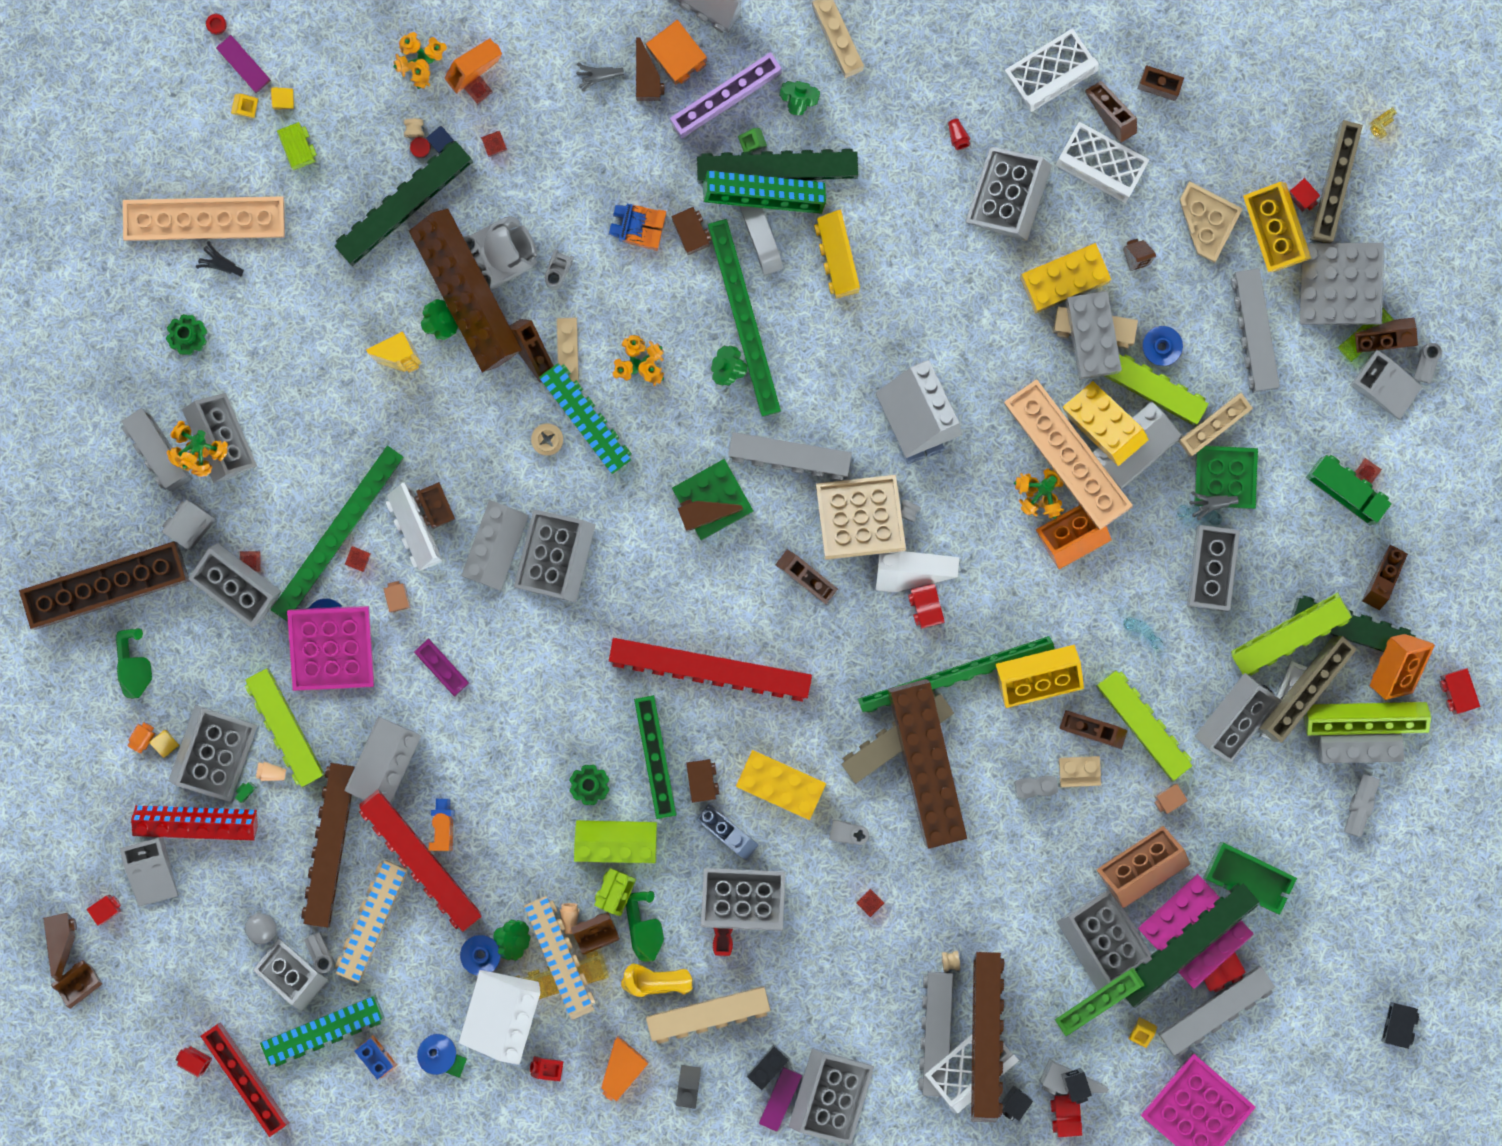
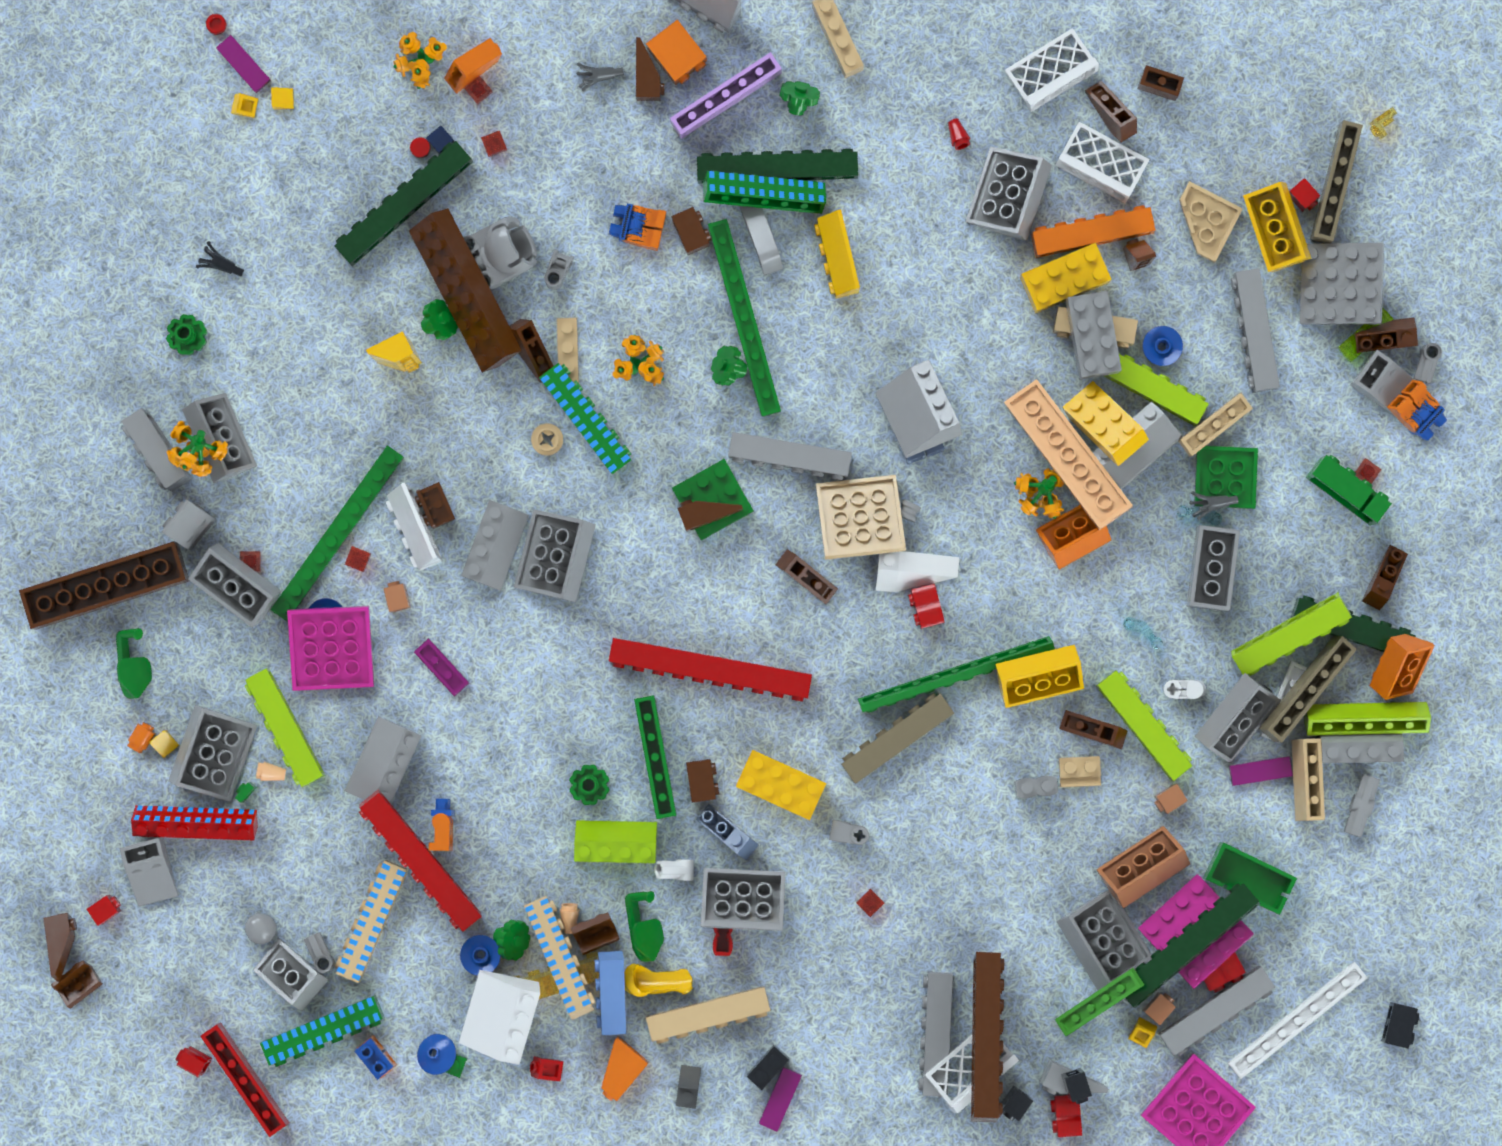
light nougat plate [123,196,285,241] -> none
lime brick [277,122,317,171] -> none
reddish brown brick [301,763,355,928] -> none
tan wheel [404,118,424,138] -> none
lime brick [594,868,636,916] -> none
bright green slope [738,128,767,152] -> none
light grey slope [788,1048,874,1145] -> none
reddish brown brick [887,679,967,849] -> none
tan wheel [942,951,960,972] -> none
red brick [1439,668,1481,715] -> none
none -> medium blue brick [594,951,626,1035]
none -> white piece [654,859,694,881]
none -> orange brick [1031,205,1156,258]
none -> nougat brick [1142,992,1176,1025]
none -> white piece [1164,680,1206,699]
none -> white tile [1228,962,1367,1079]
none -> magenta tile [1229,756,1293,786]
none -> tan brick [1291,739,1325,821]
none -> hips [1387,380,1447,441]

